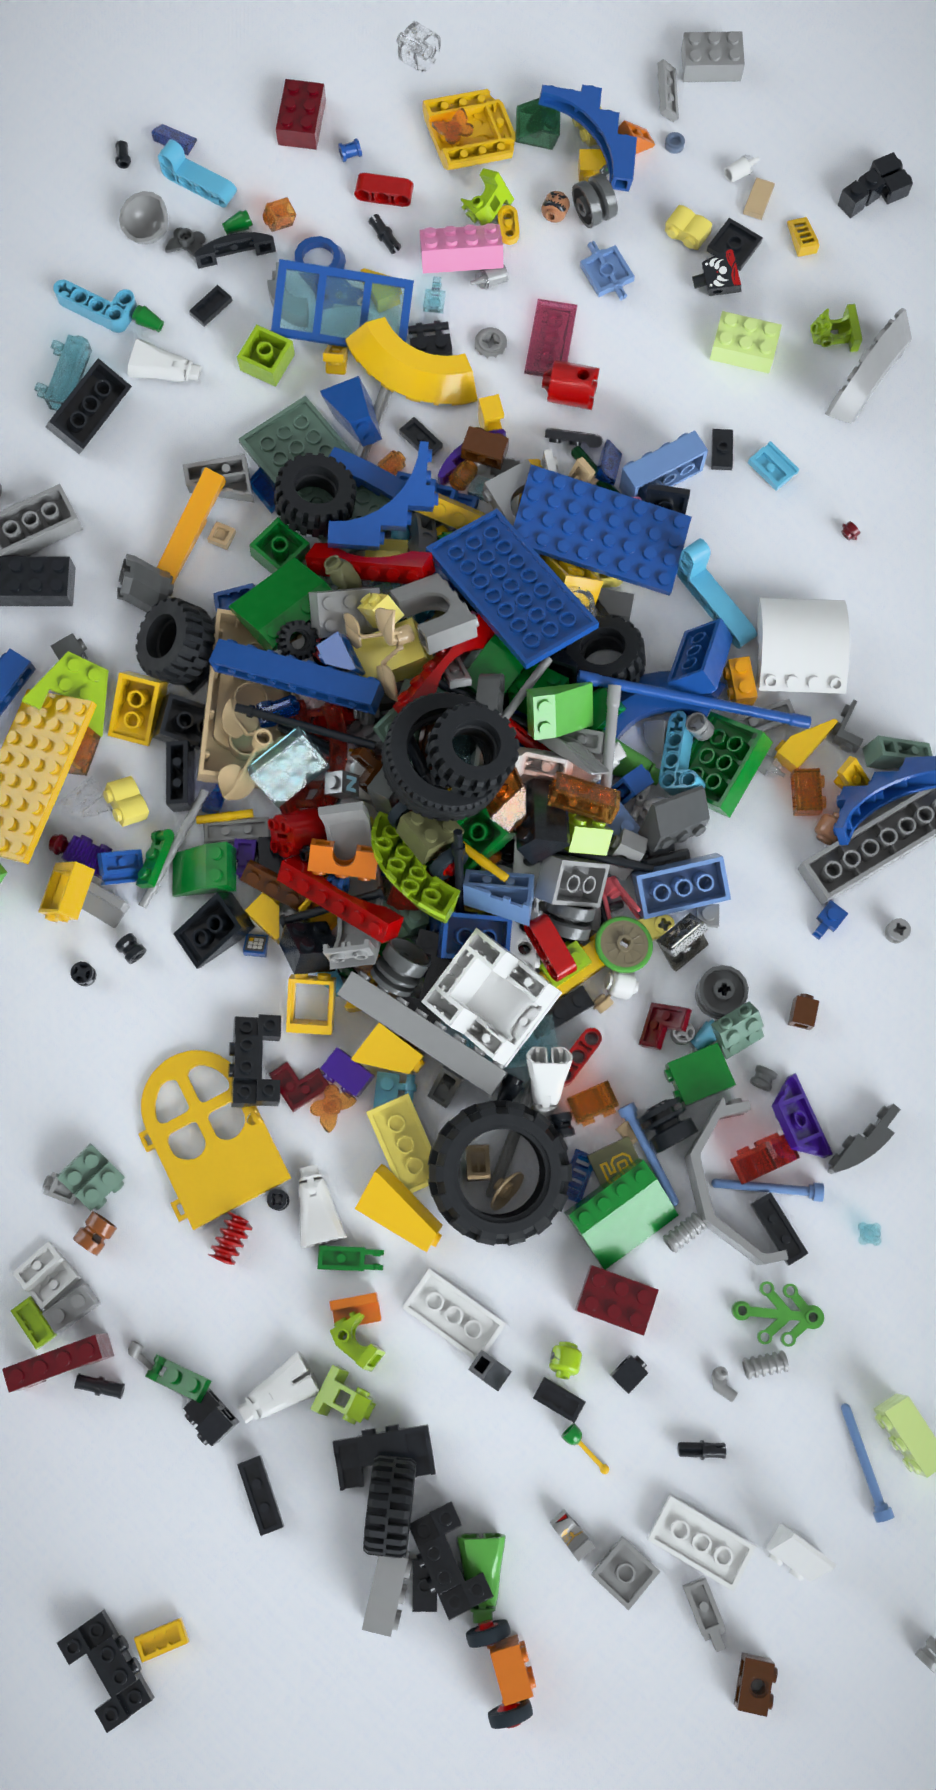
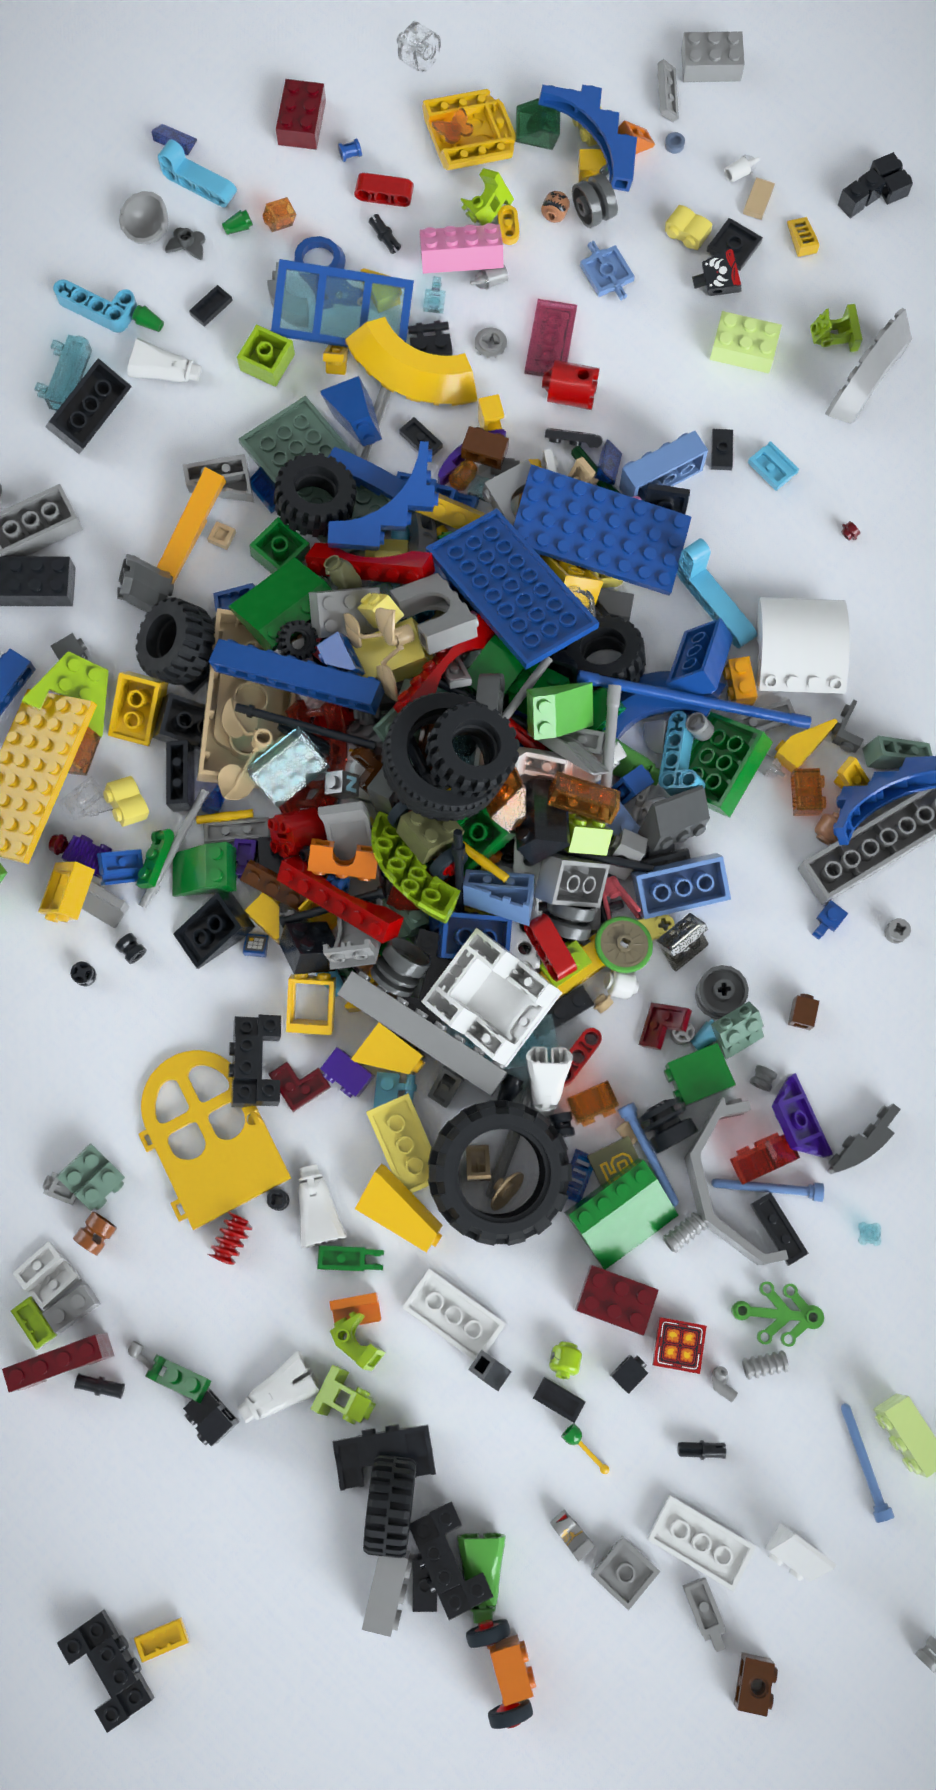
black pin [115,140,131,169] -> none
black slope [194,232,276,269] -> none
black plate [237,1455,284,1536] -> none
clear blue piece [256,695,301,728] -> none
clear orange animal [310,1084,357,1133] -> none
clear orange brick [377,450,406,476] -> none
light grey plate [696,904,719,928] -> none
none -> tile [652,1317,707,1374]

